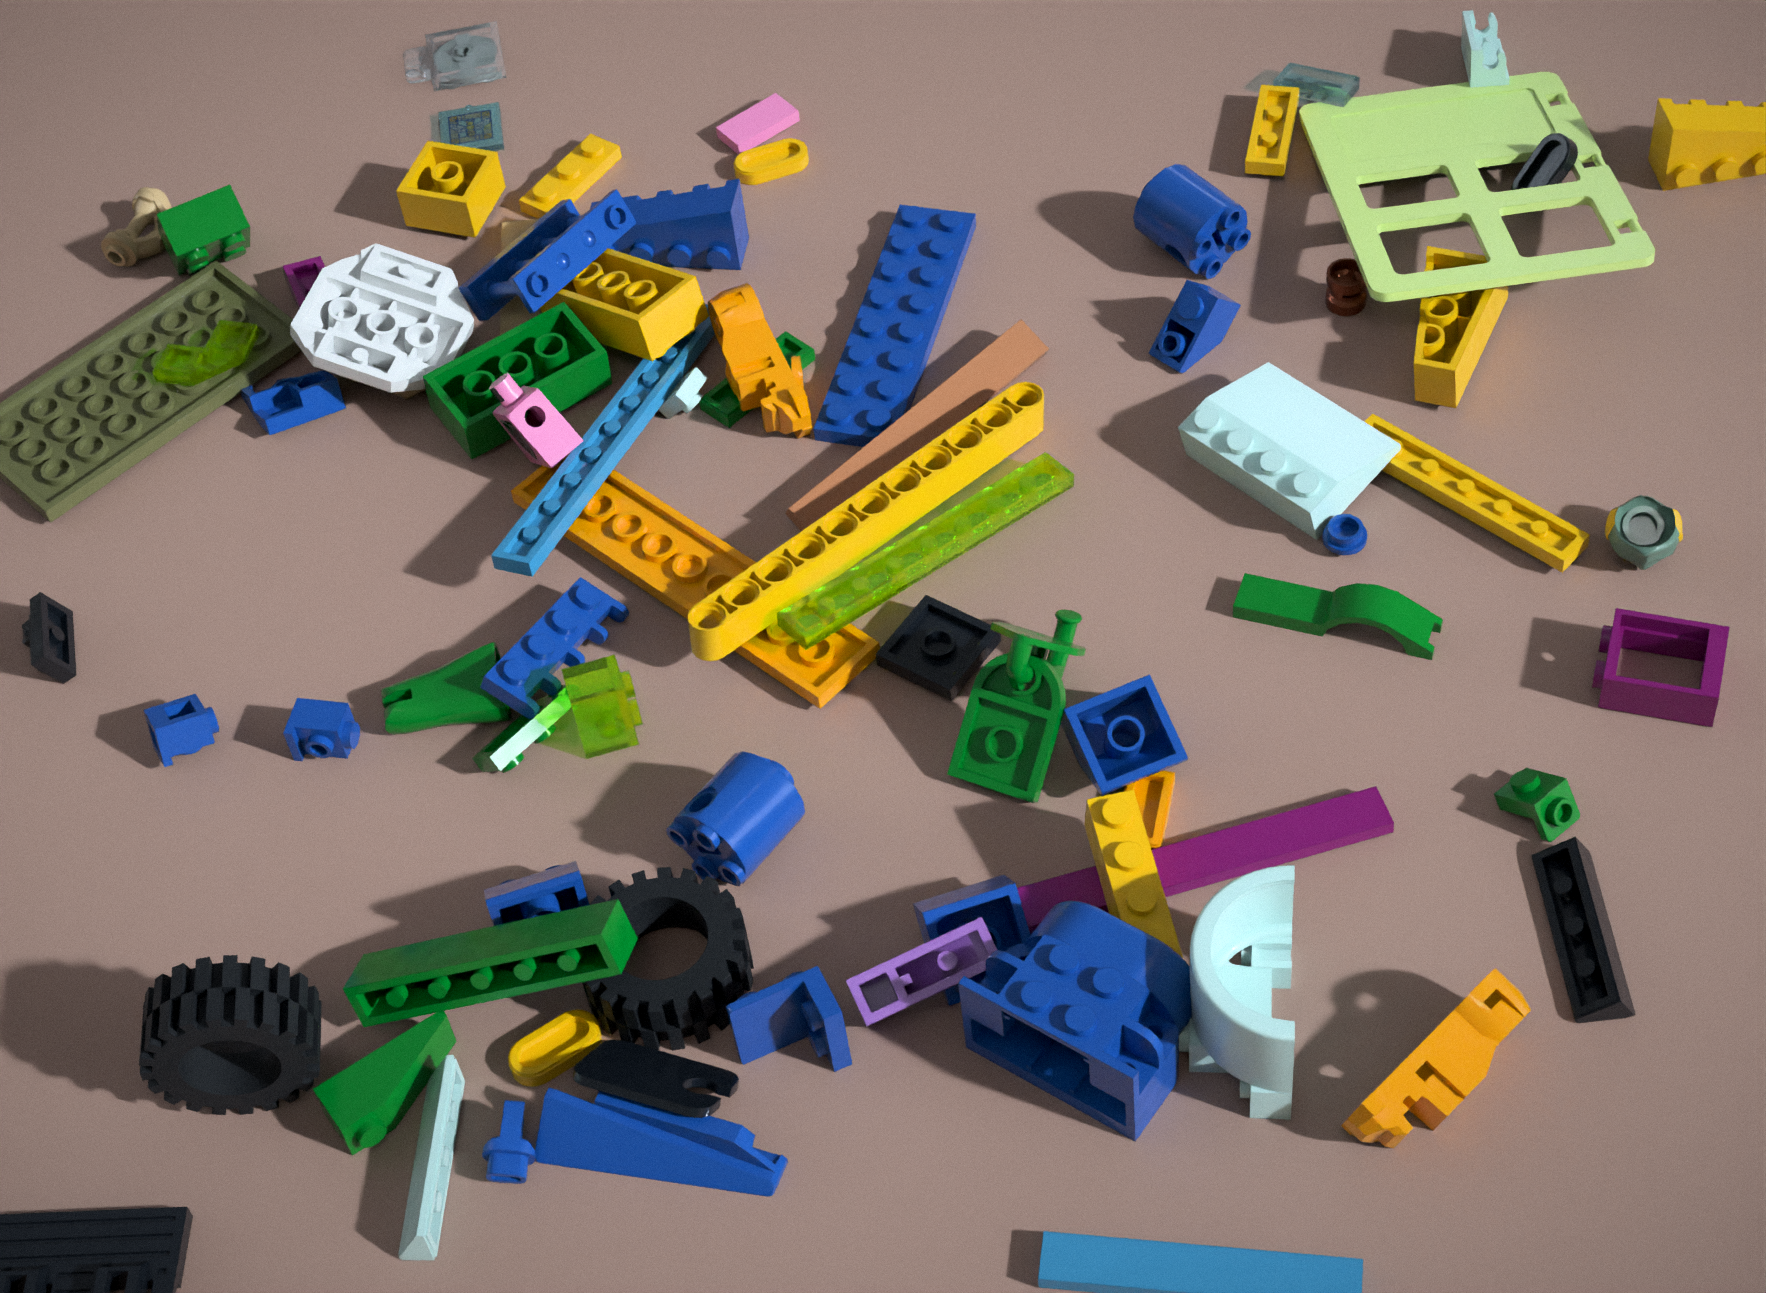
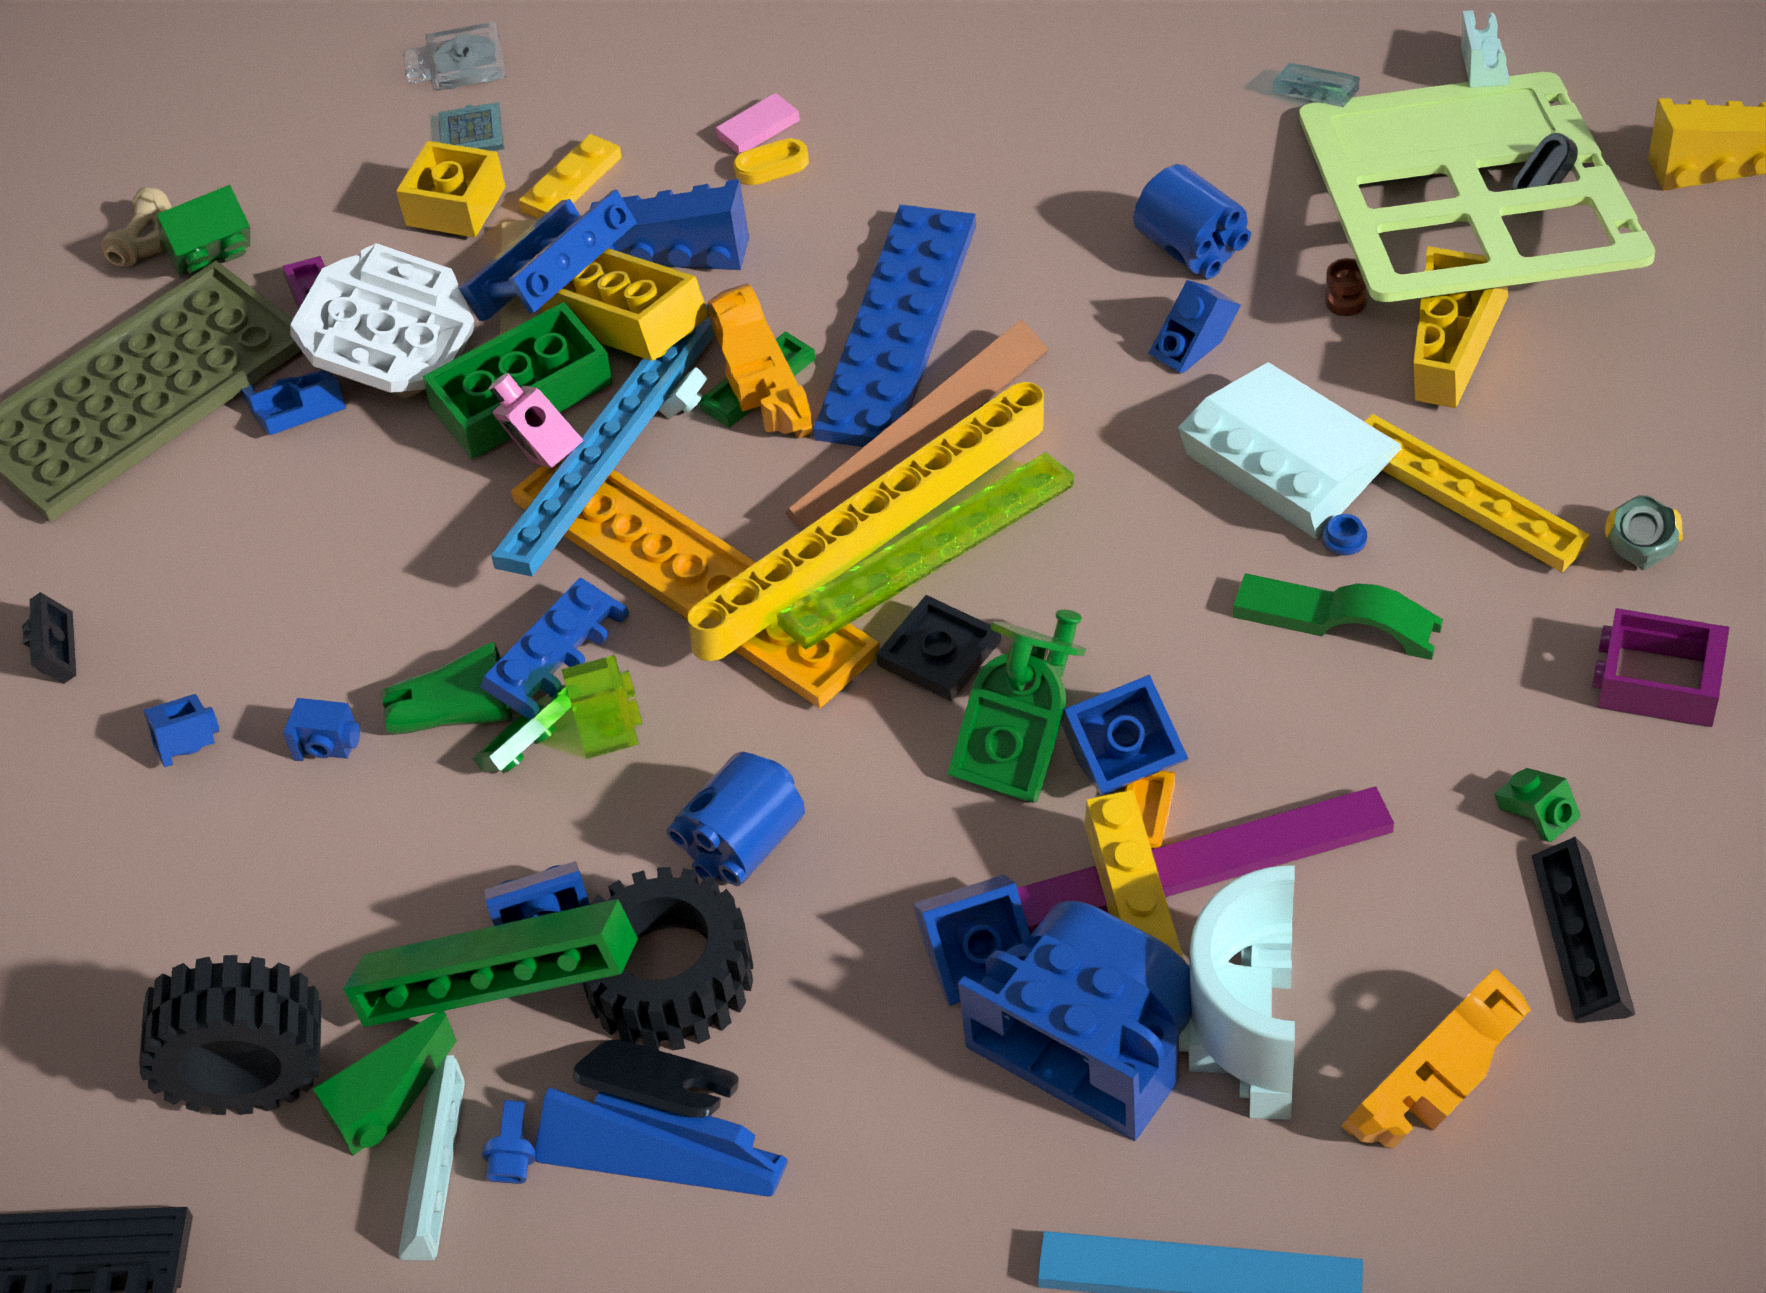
clear neon green tile [152,320,260,386] -> none
yellow tile [508,1009,602,1087] -> none
blue bracket [726,966,852,1072] -> none
light orange piece [791,356,804,389] -> none
medium lavender slope [846,917,997,1027] -> none
yellow plate [1245,85,1299,176] -> none

